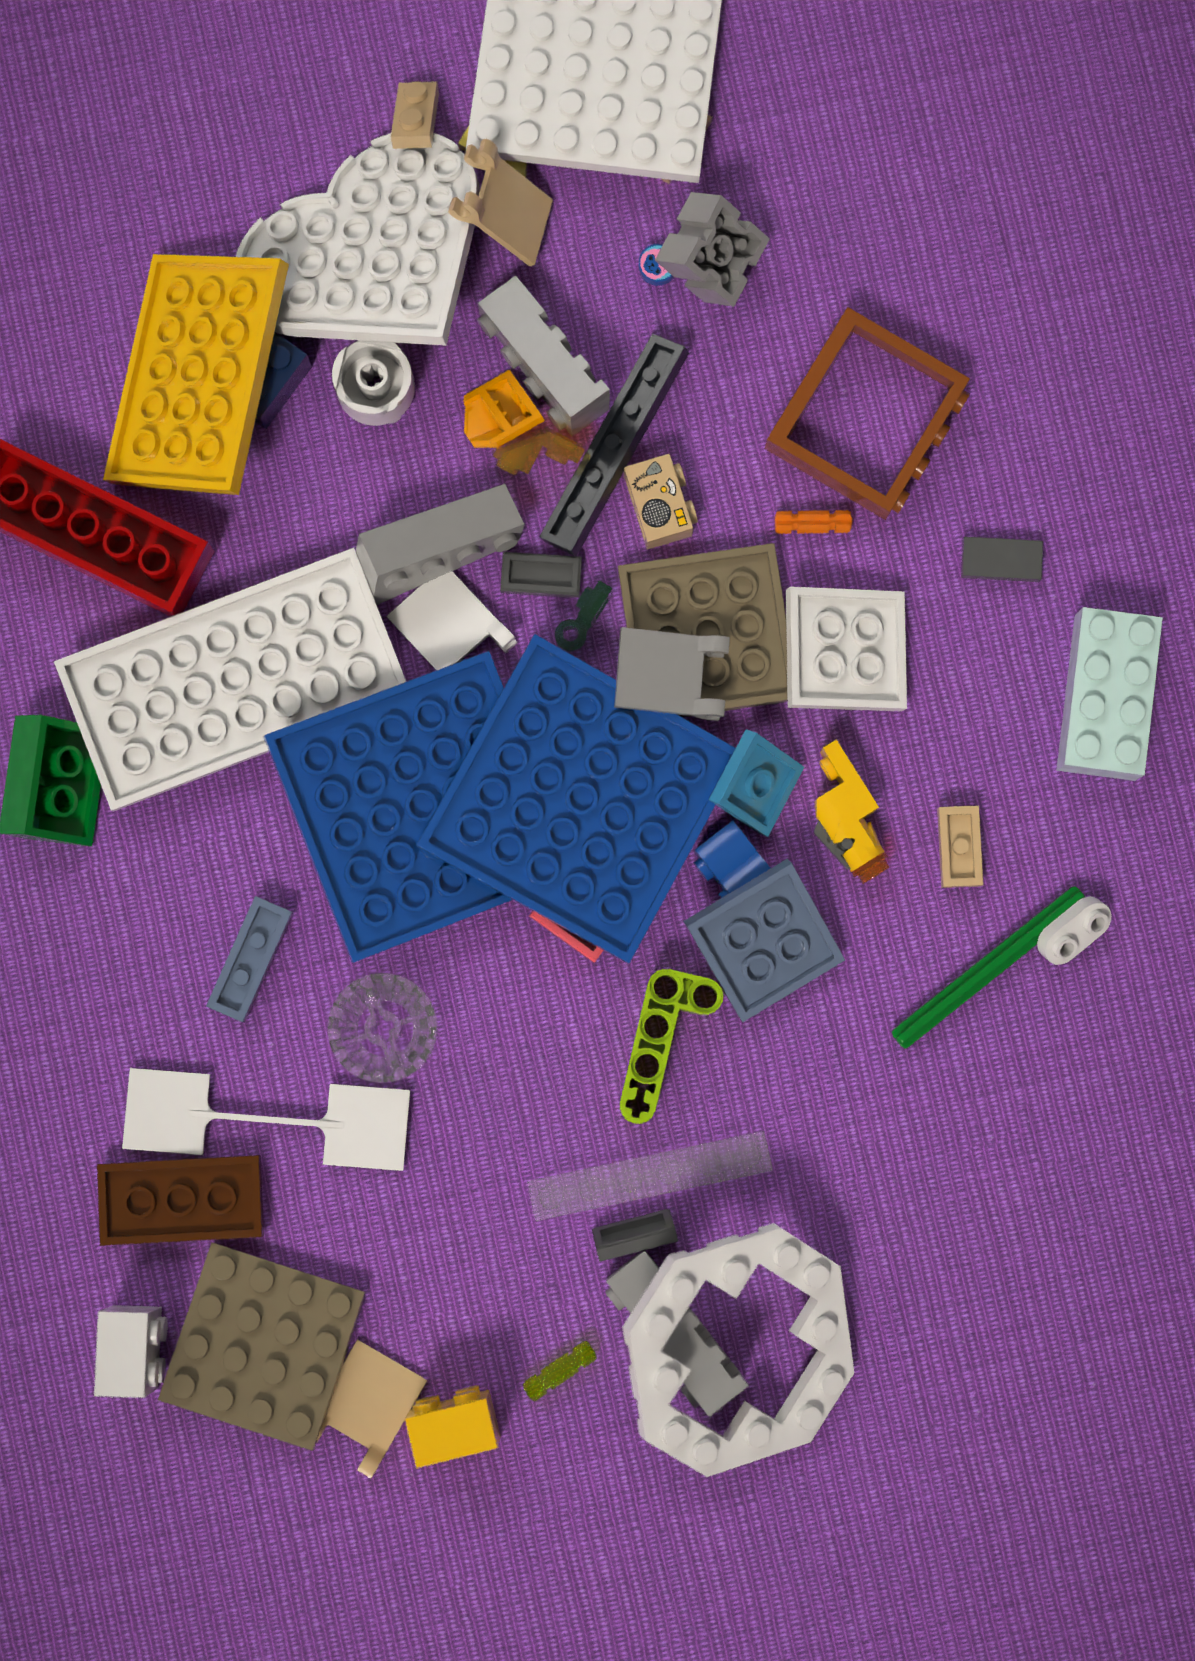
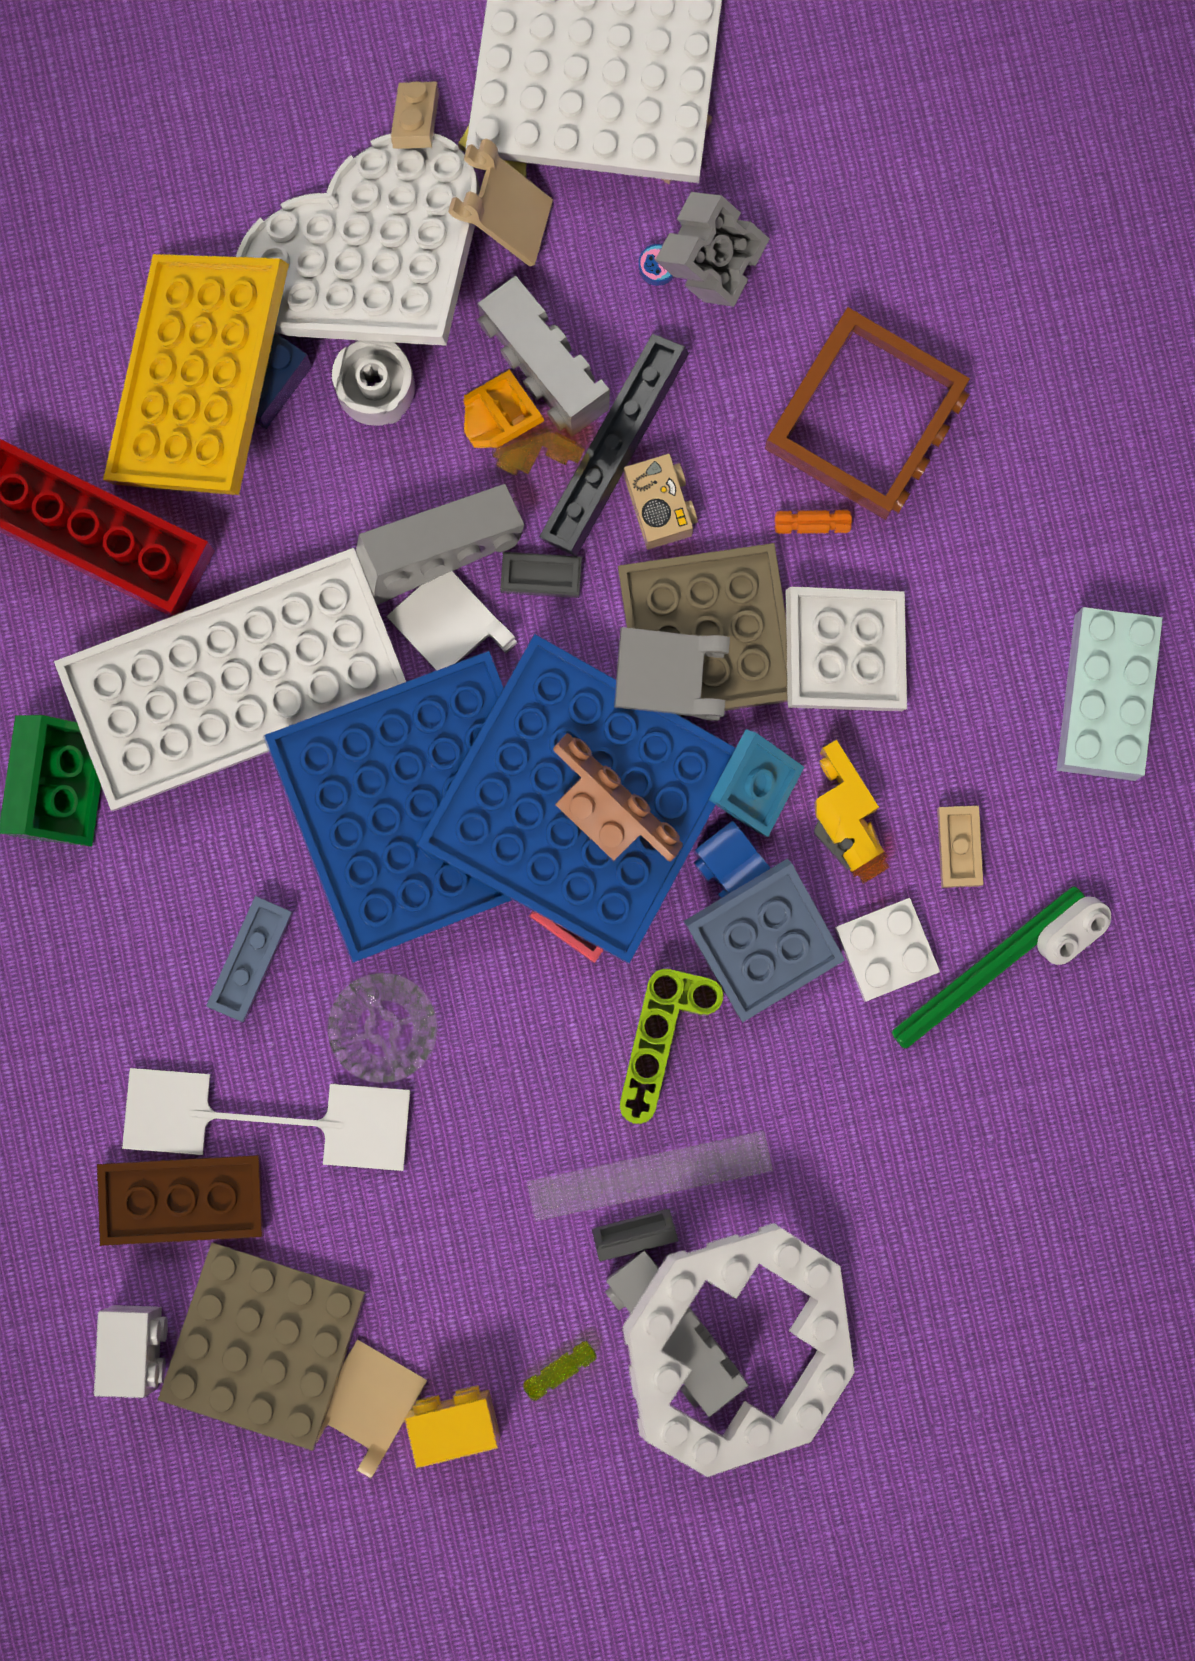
plate [555,580,613,652] -> none
dark grey tile [961,537,1043,582] -> none
none -> nougat bracket [553,733,683,862]
none -> white plate [835,898,940,1002]

